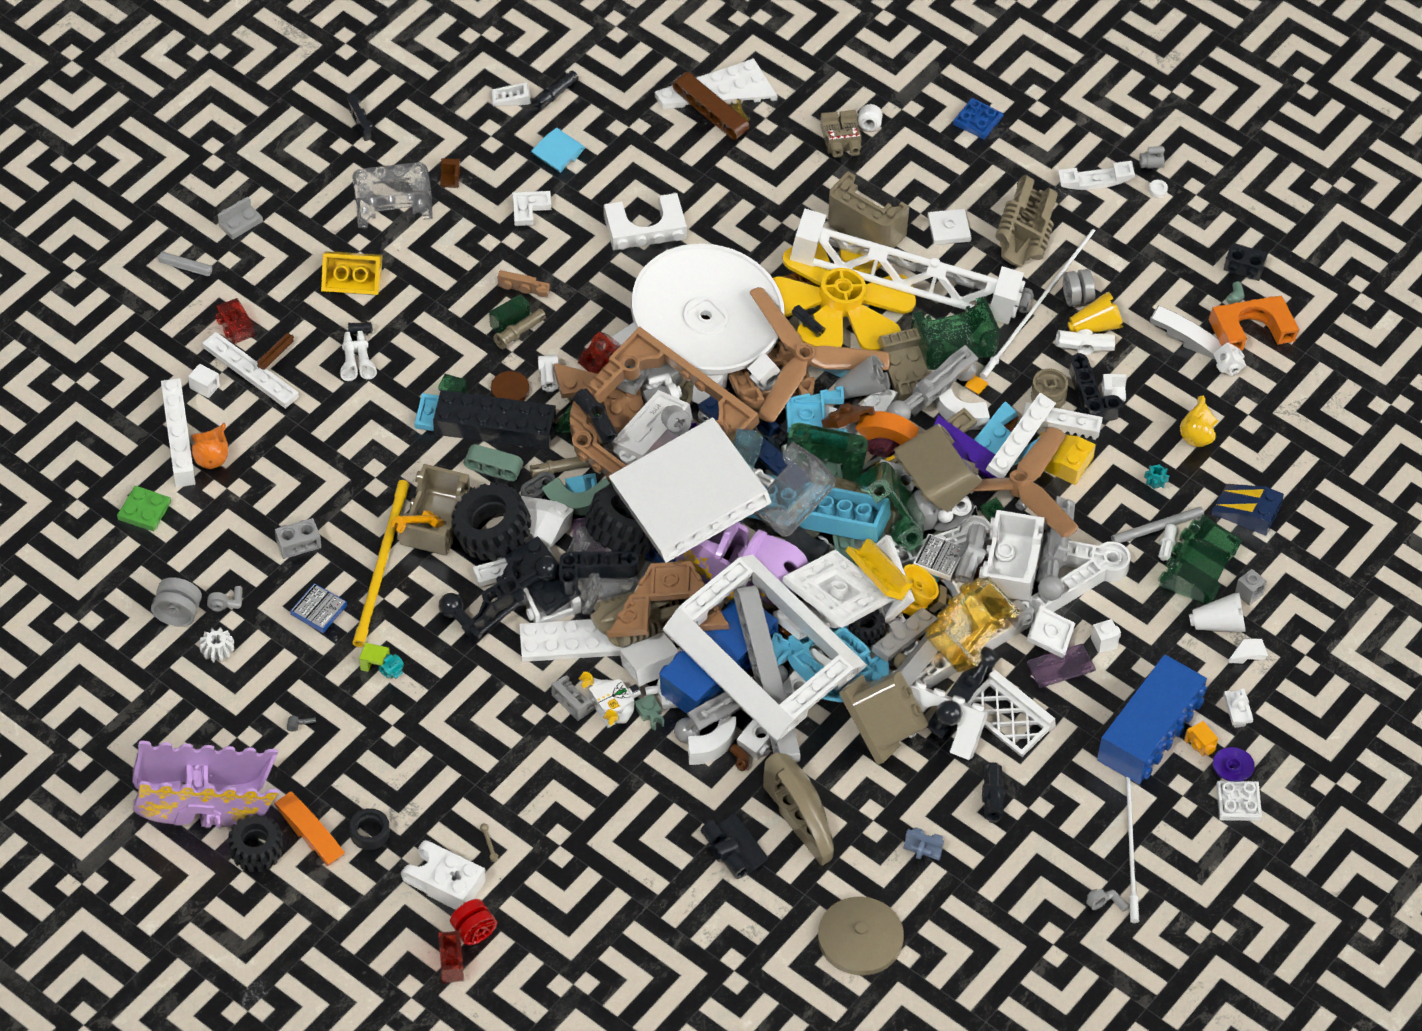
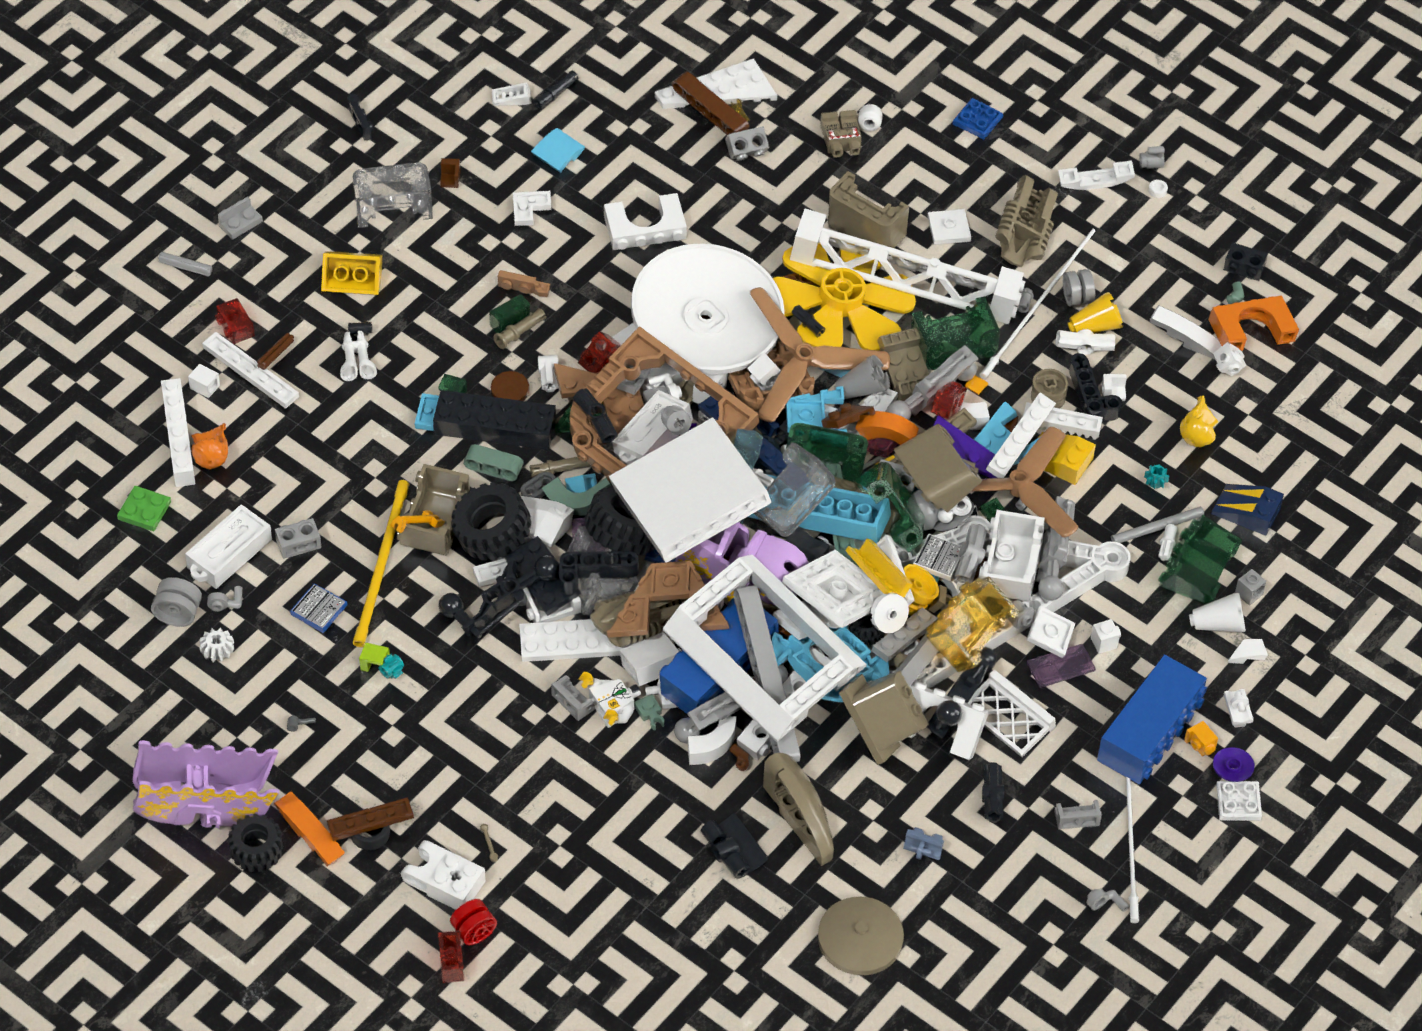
none -> white piece [185,505,272,589]
none -> reddish brown tile [327,797,414,841]
none -> light grey brick [725,126,769,161]
none -> white plate [871,592,909,633]
none -> clear red brick [930,381,967,419]
none -> light grey hinge [1055,800,1102,830]

